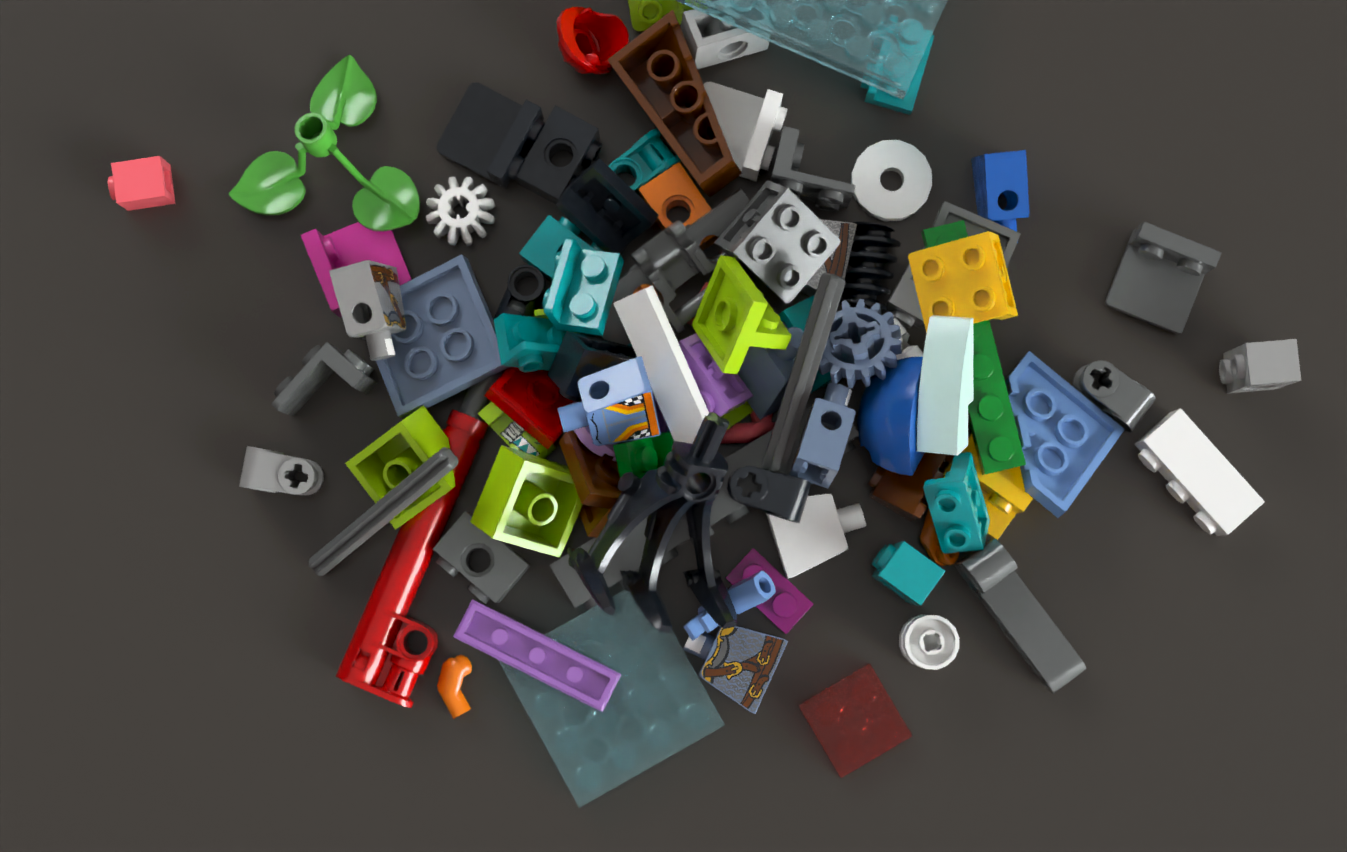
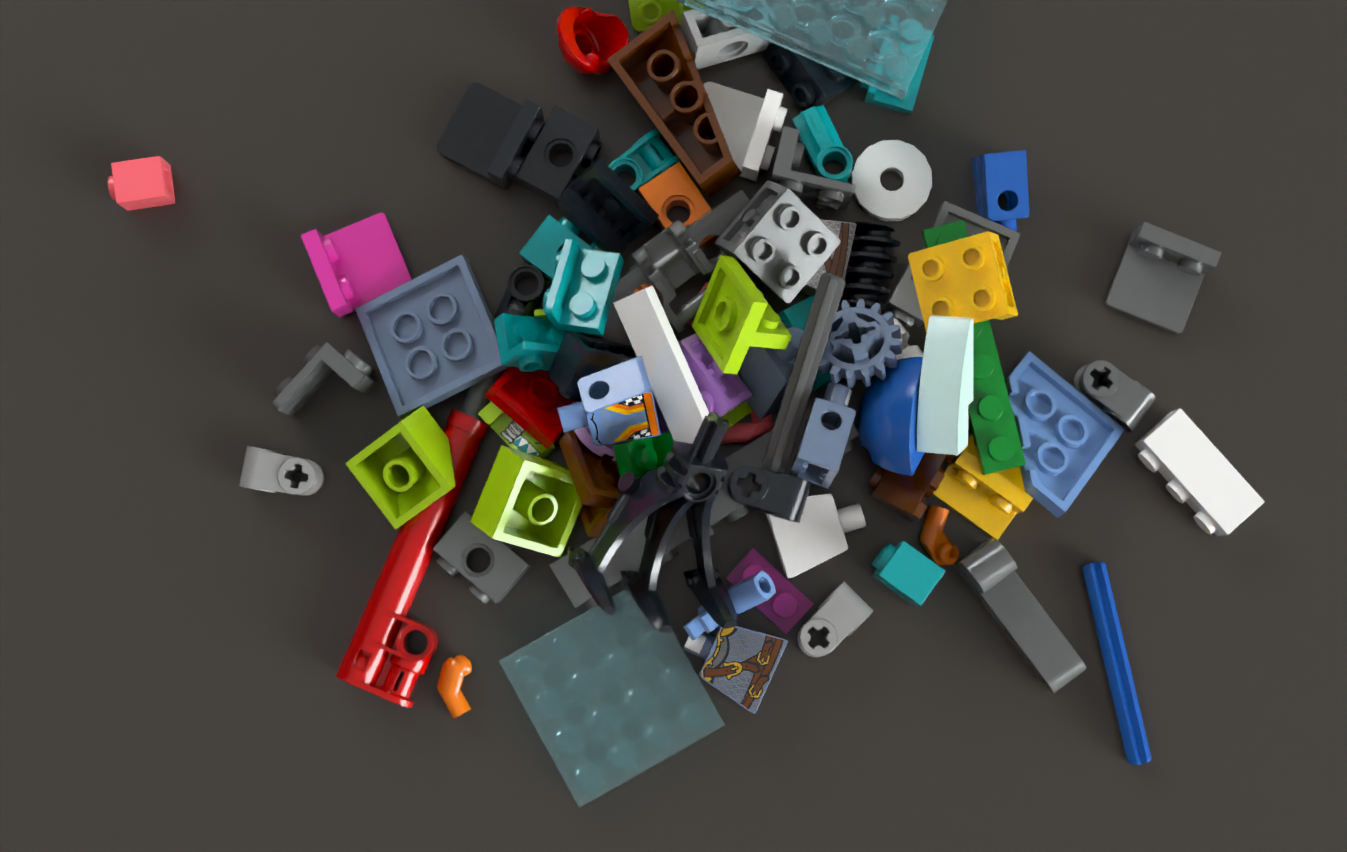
bright green plant [229,55,420,231] -> none
dark grey axle [309,447,458,576] -> none
light grey torso [329,260,406,361] -> none
white gear [426,176,495,246] -> none
medium lavender tile [453,599,622,712] -> none
clear red plate [798,663,912,778] -> none
white wheel [899,614,959,670] -> none
teal bracket [923,452,990,554] -> none
light grey brick [1219,339,1301,394] -> none
none -> black bracket [762,17,859,111]
none -> teal piece [792,105,853,183]
none -> light grey piece [797,581,874,658]
none -> blue axle [1082,561,1152,765]

